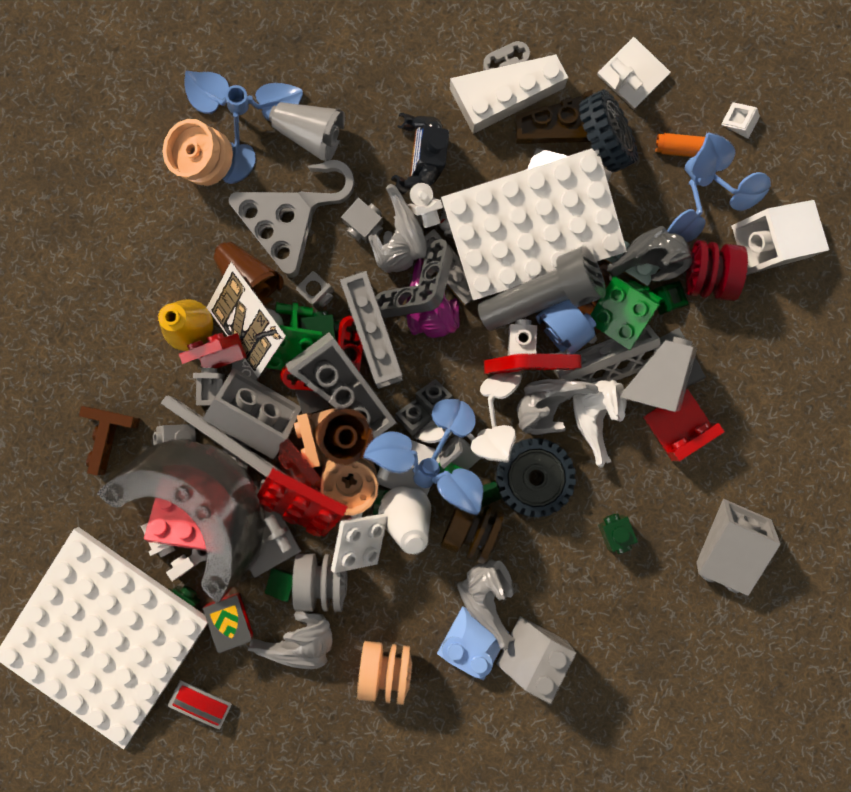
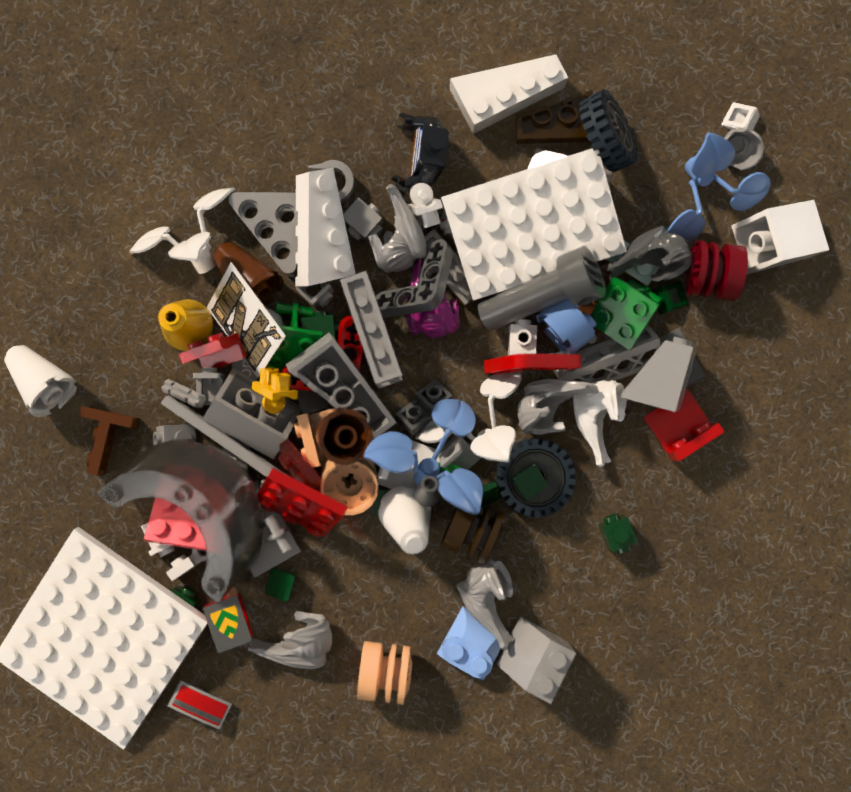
light nougat wheel [163,119,233,186] -> none
medium blue plant [184,71,303,184] -> none
light grey cone [269,102,345,162] -> none
light grey wheel [292,553,347,612] -> none
white plate [331,512,388,573] -> none
light grey beam [483,41,530,71] -> none
white plate [597,37,671,110] -> none
orange piece [655,133,705,157] -> none
light grey slope [696,499,780,596] -> none
none -> white cone [4,345,77,417]
none -> white plant [130,187,236,274]
none -> light grey axle [162,379,206,408]
none -> yellow hips [252,367,298,414]
none -> white wedge [295,168,356,287]
none -> dark grey cone [414,476,441,506]
none -> dark green slope [511,463,549,501]
none -> light grey hair [724,127,765,170]

